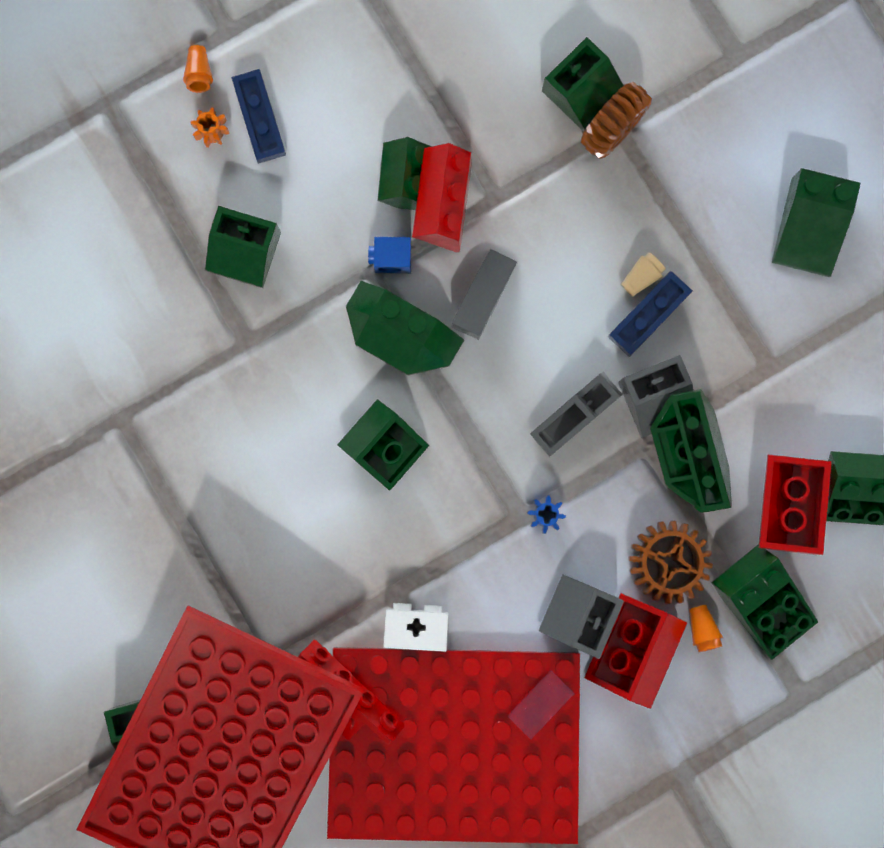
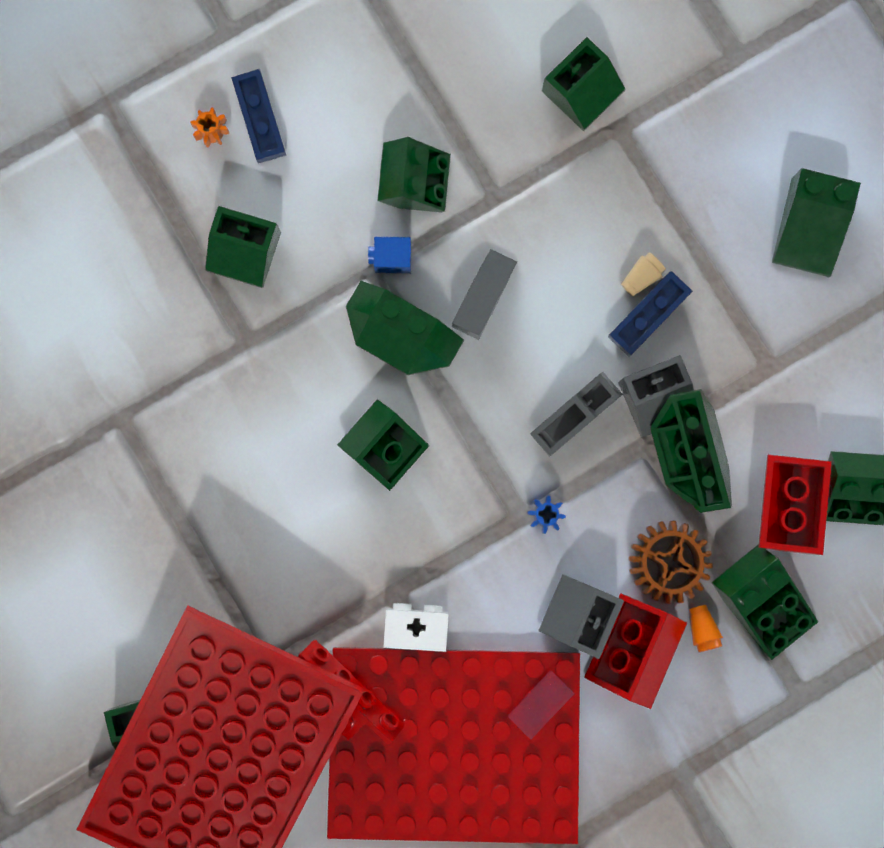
orange cone [183,45,213,93] -> none
red slope [412,143,472,253] -> none
dark orange gear [581,82,652,159] -> none

